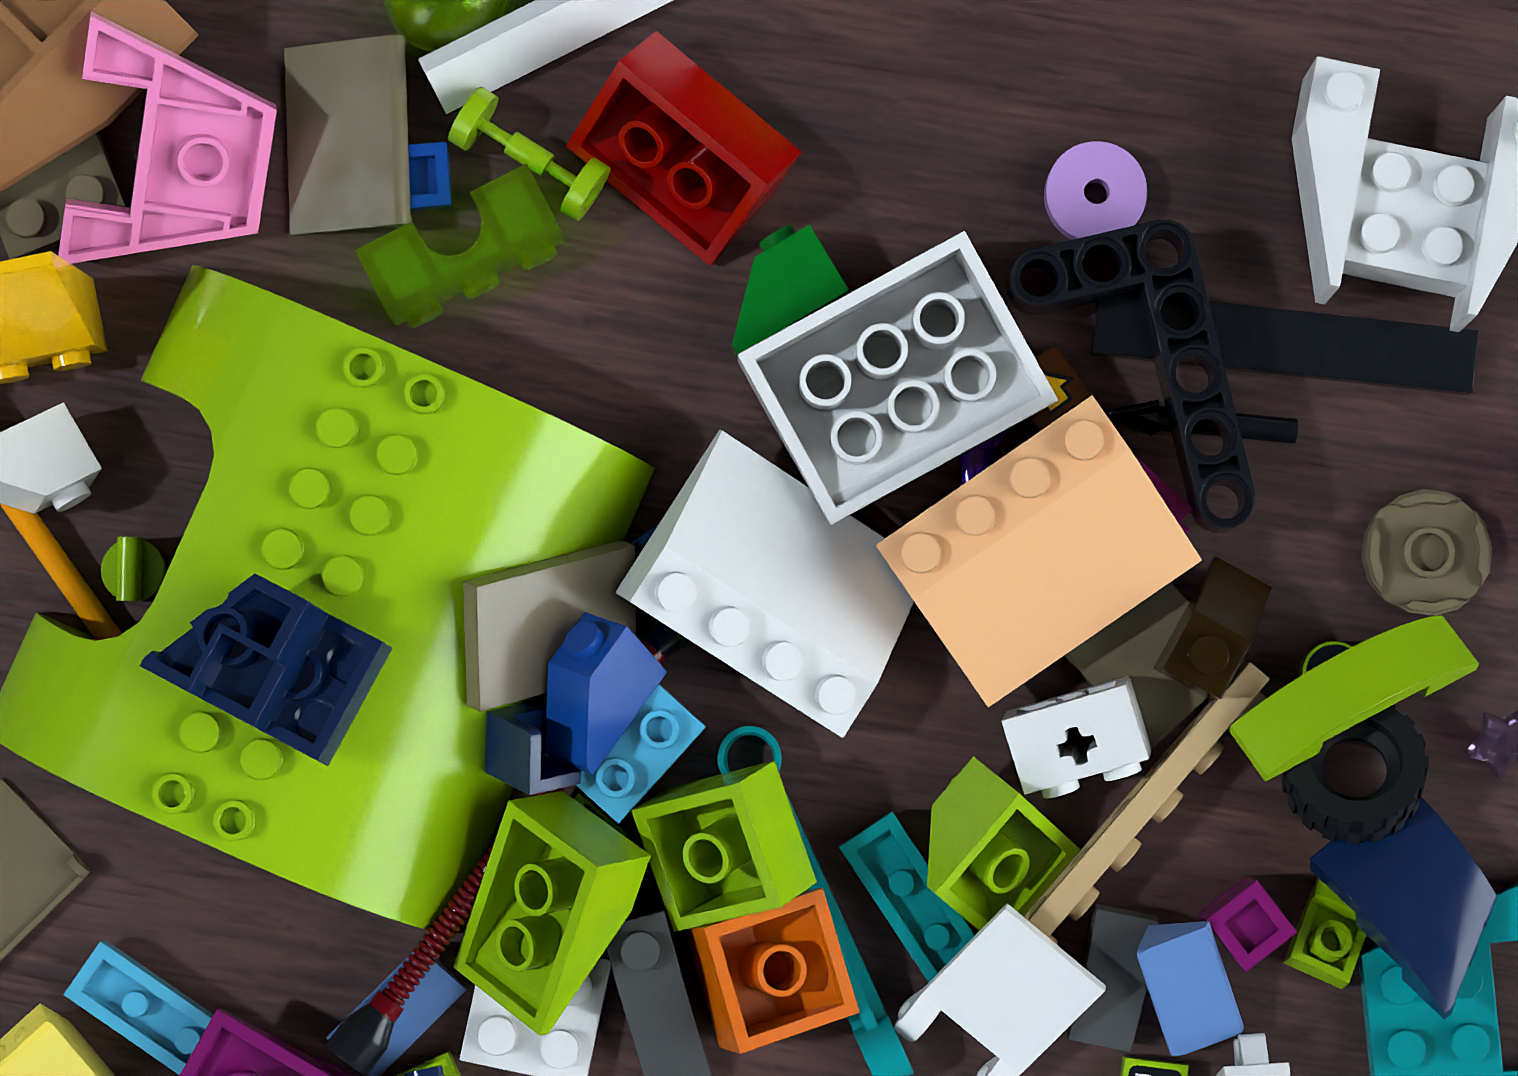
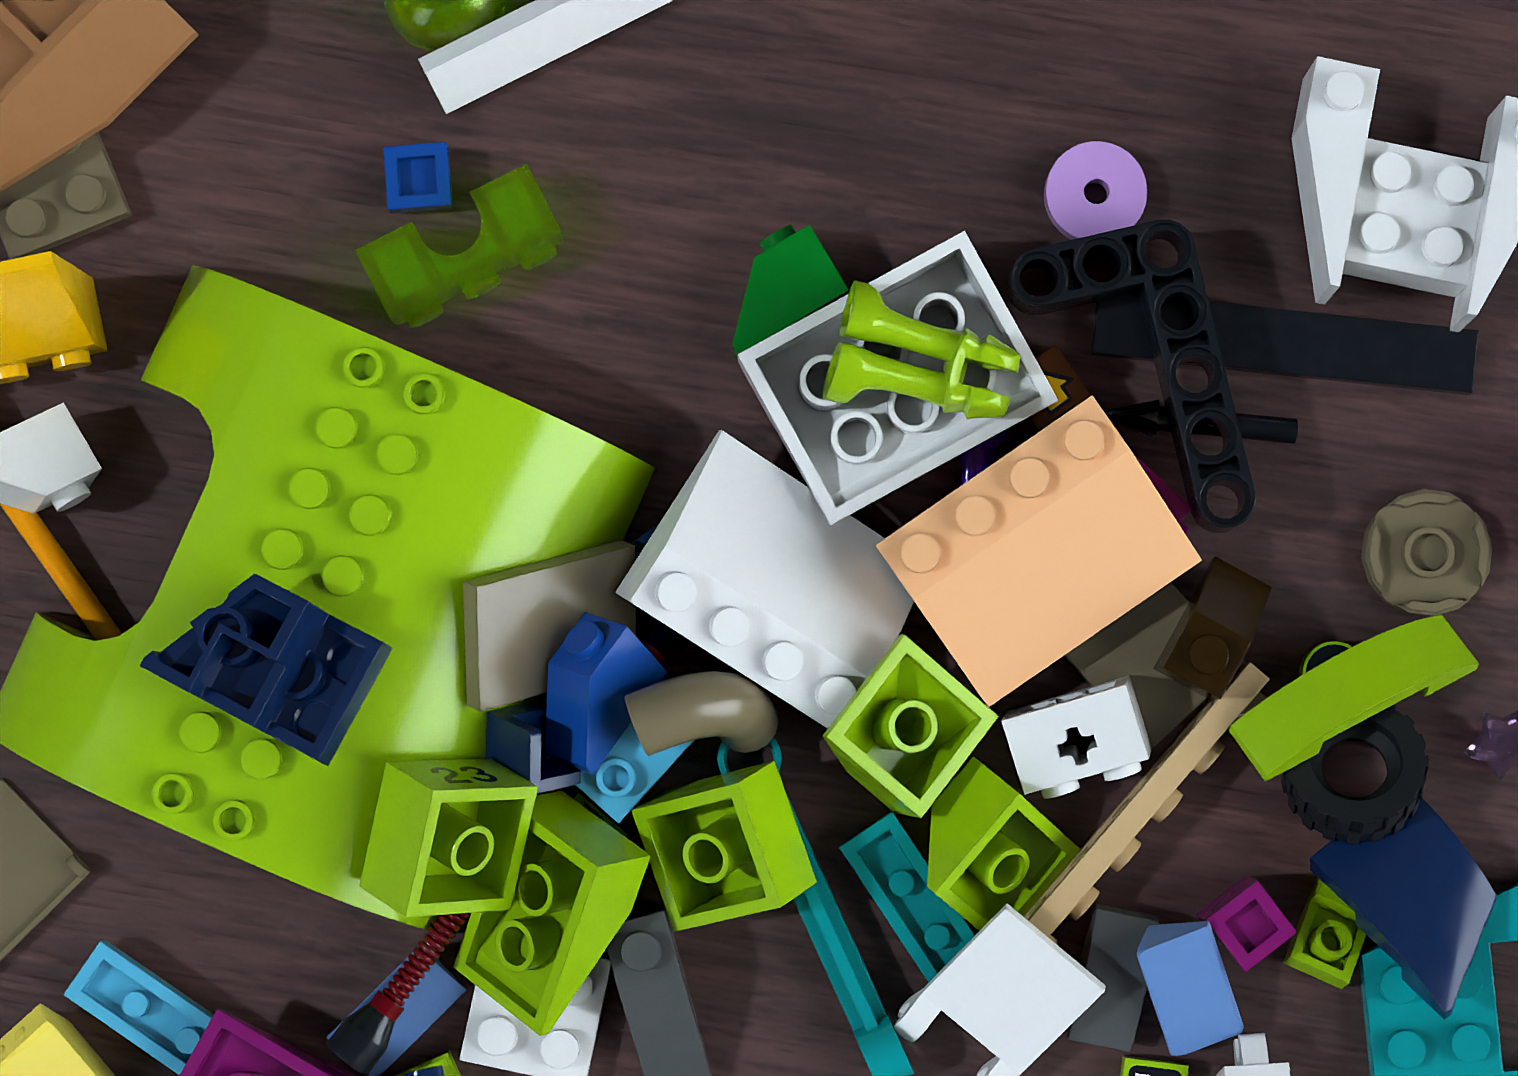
bright pink wing [58,11,277,264] -> none
lime plate [101,537,166,602] -> none
dark tan piece [284,35,412,236] -> none
lime wheel [448,87,611,221] -> none
red slope [566,31,802,267] -> none
orange slope [685,888,860,1054] -> none
none -> lime brick [359,758,538,917]
none -> dark tan cylinder [624,671,779,757]
none -> lime slope [822,634,999,818]
none -> lime piece [823,280,1021,419]

